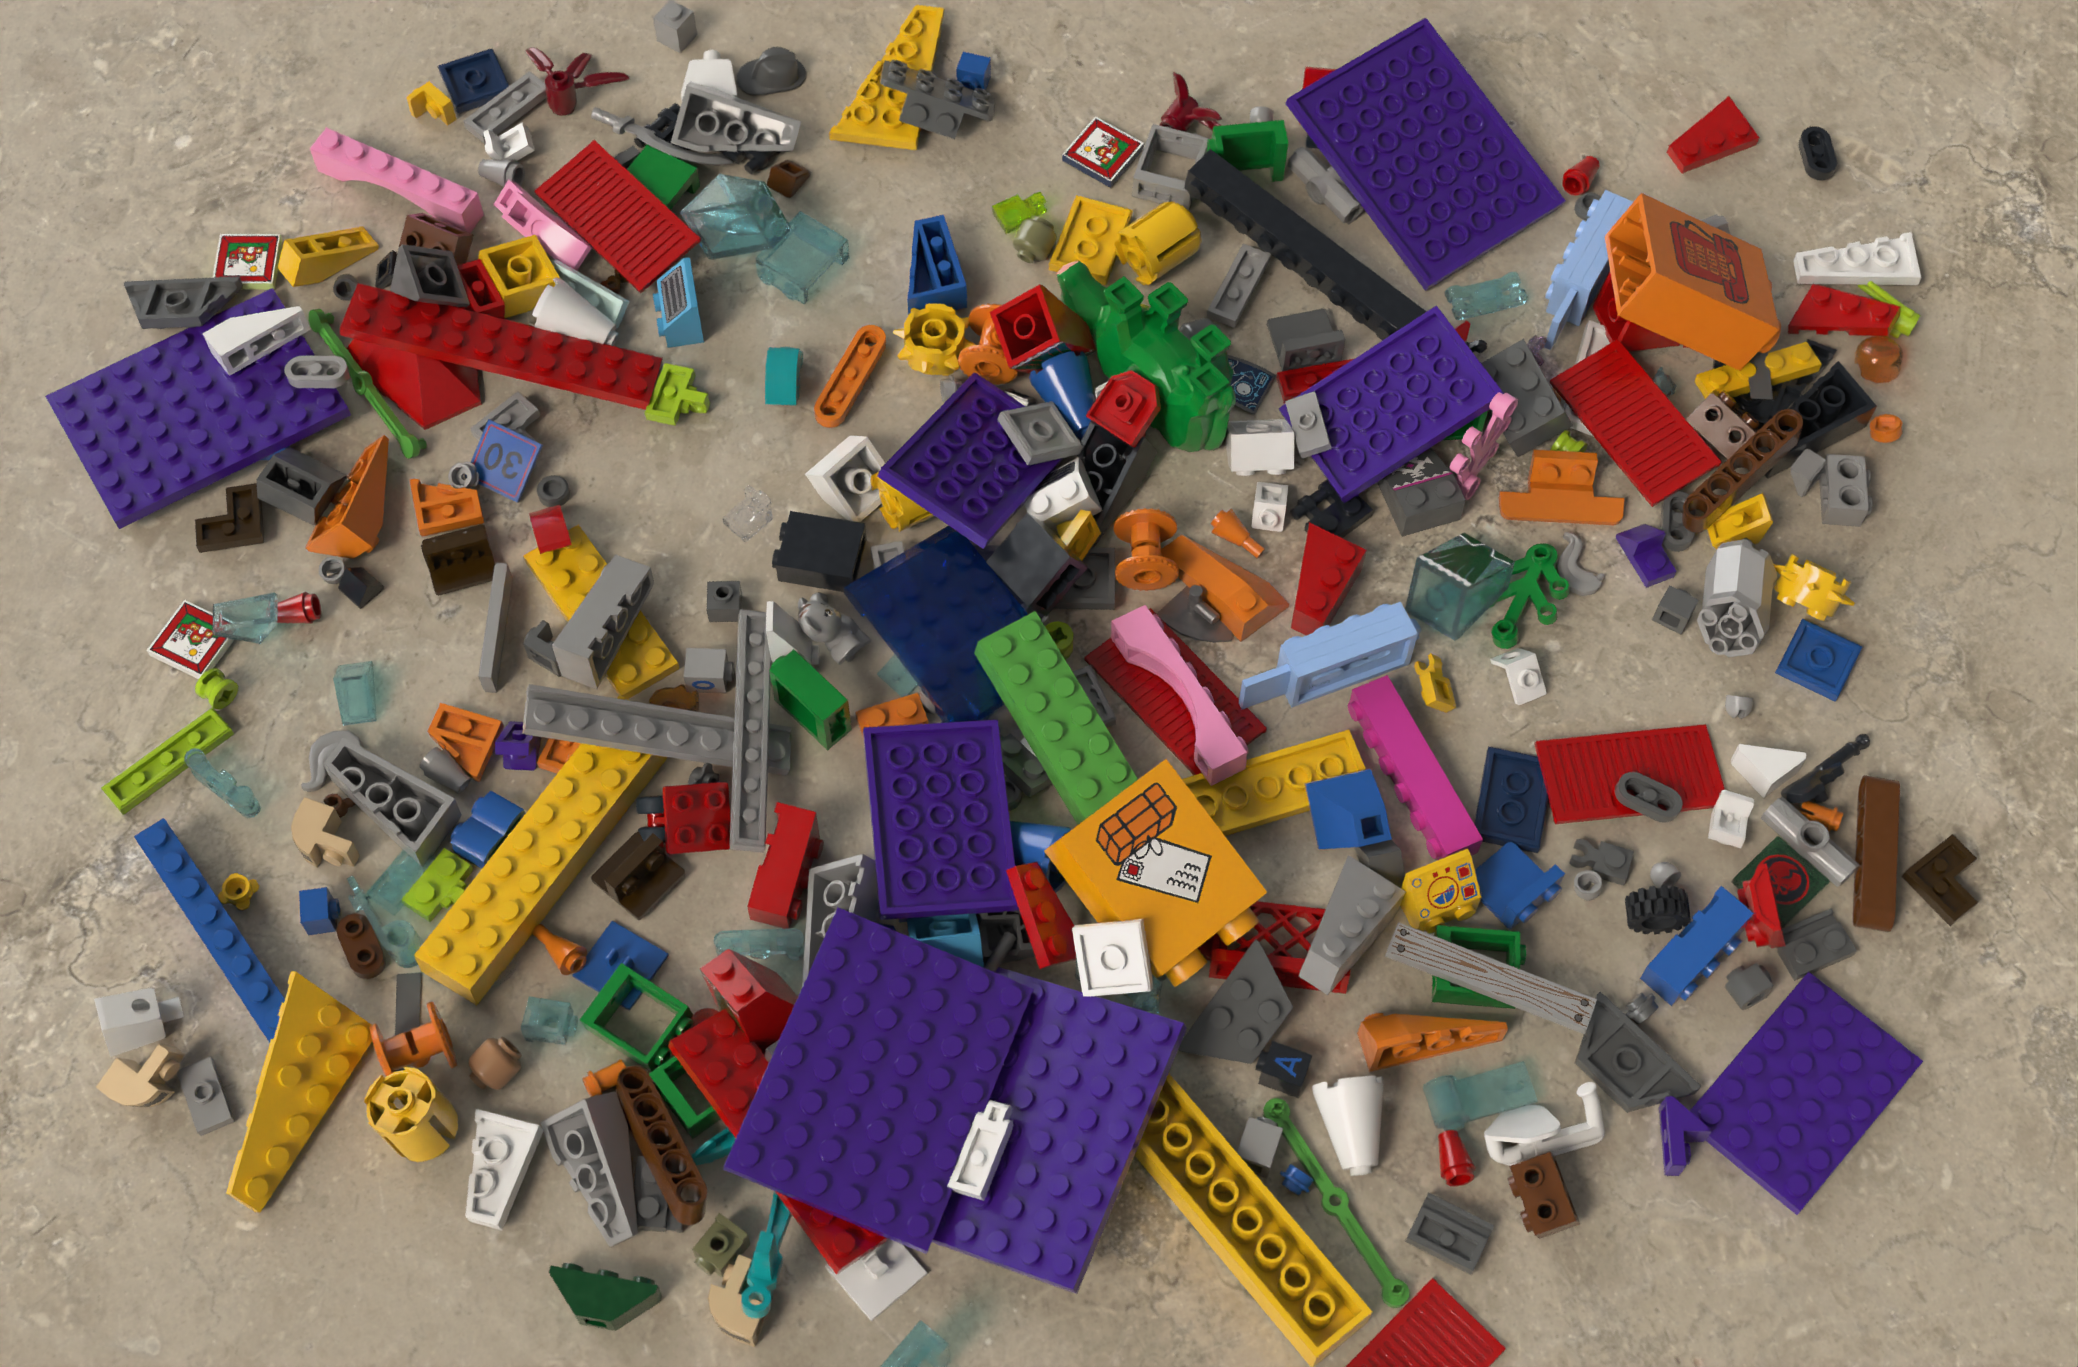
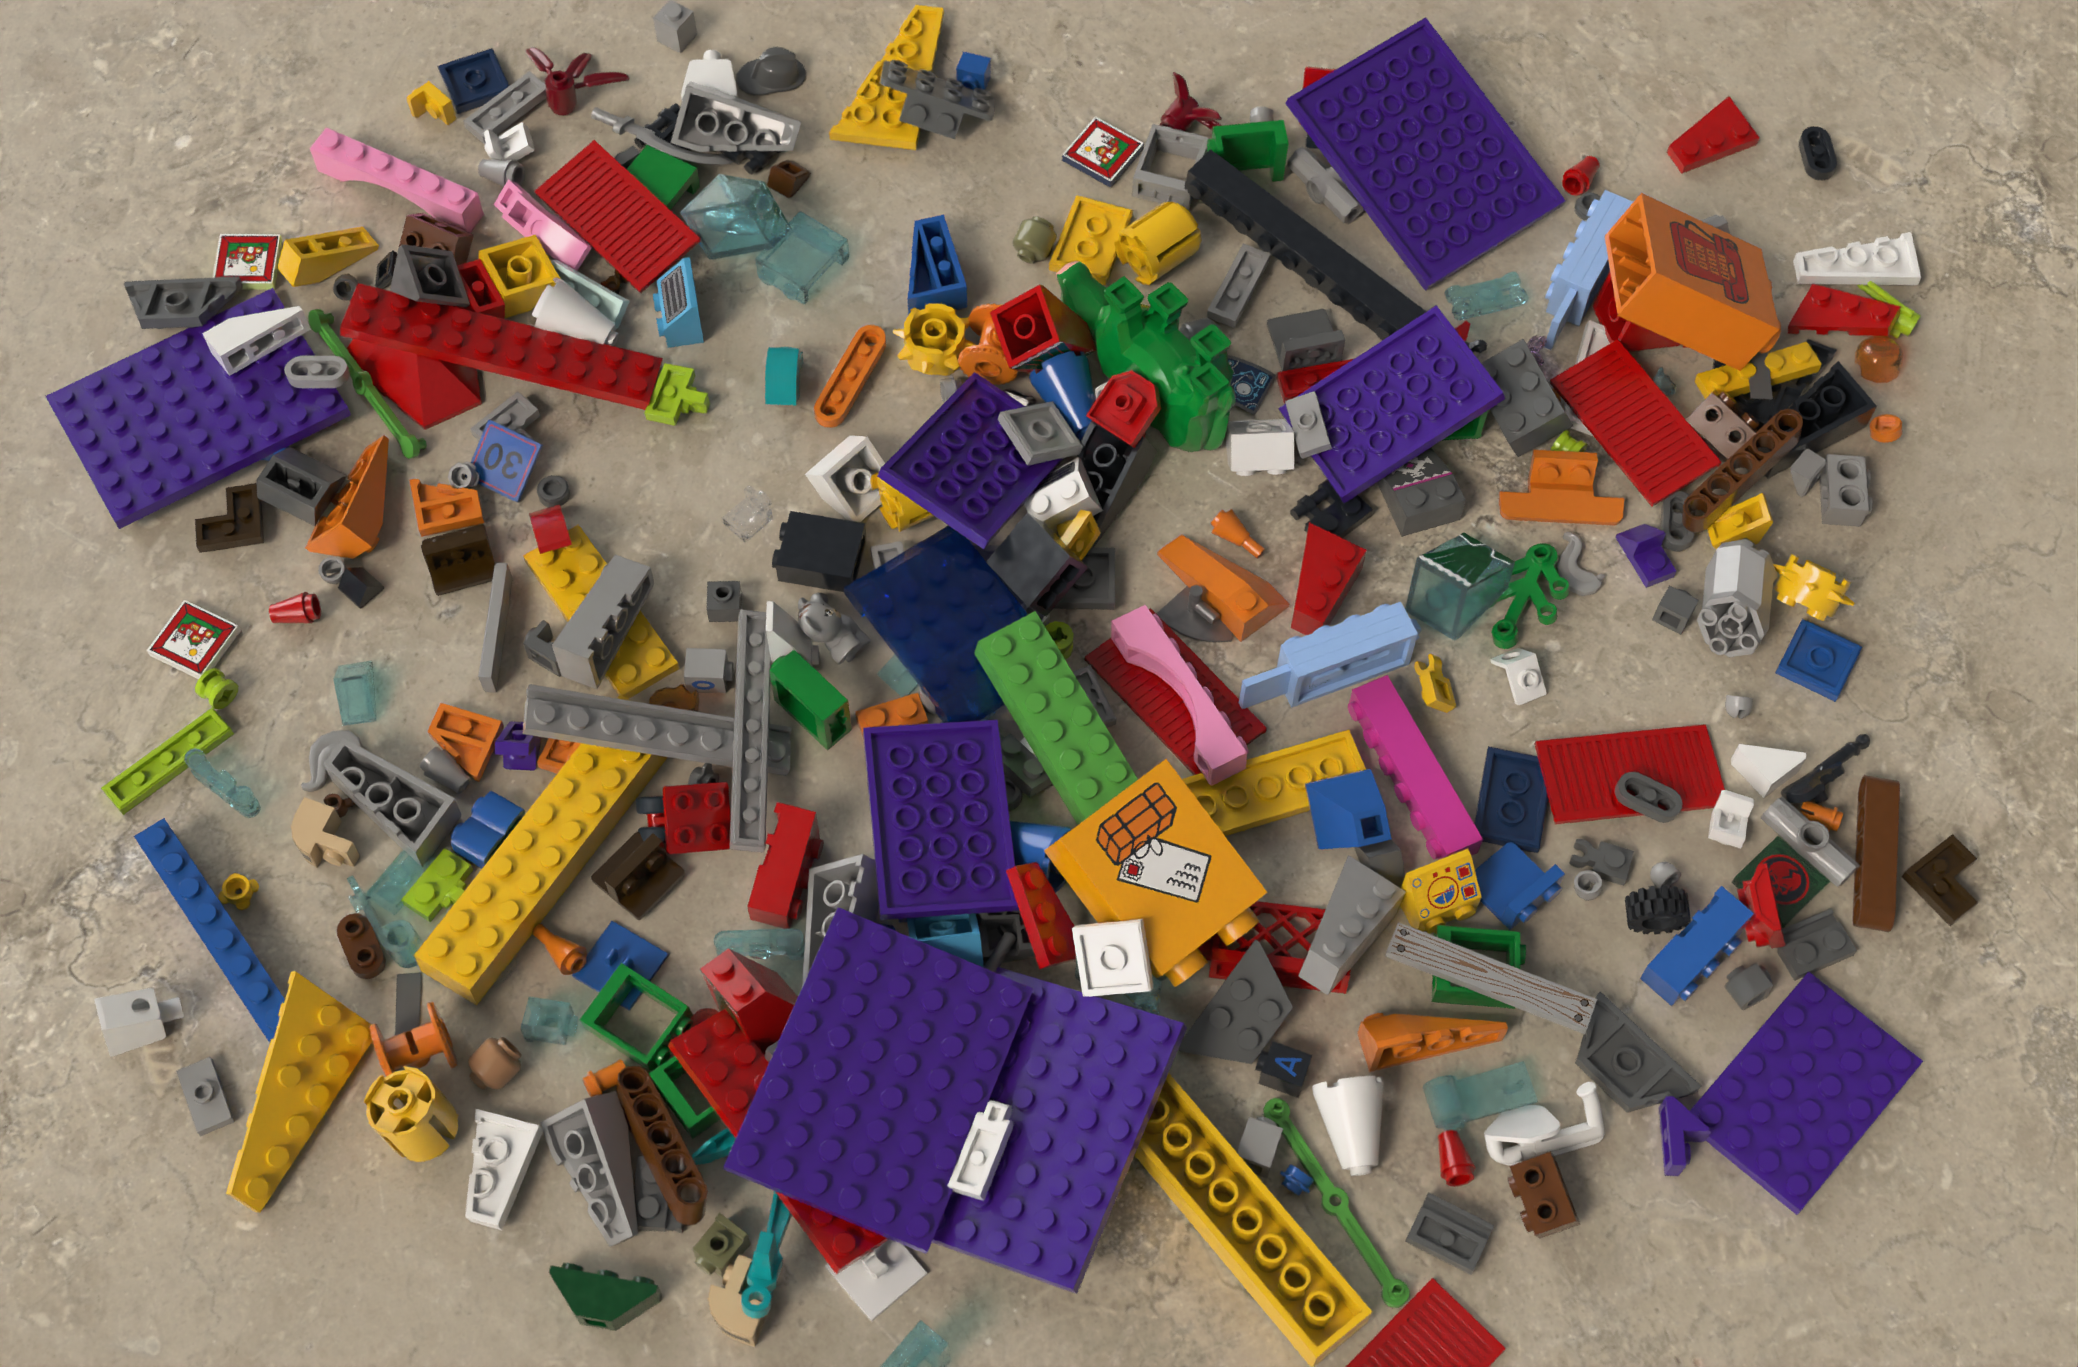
tan brick [96,1044,185,1107] -> none
clear light blue slope [212,593,278,644] -> none
blue plate [299,887,341,936] -> none
clear neon green plate [992,192,1047,234] -> none
orange hose [1114,508,1179,591] -> none
white bracket [1251,482,1288,532] -> none
bright pink plant [1449,392,1518,500] -> none
dark grey plate [1625,993,1659,1024] -> none

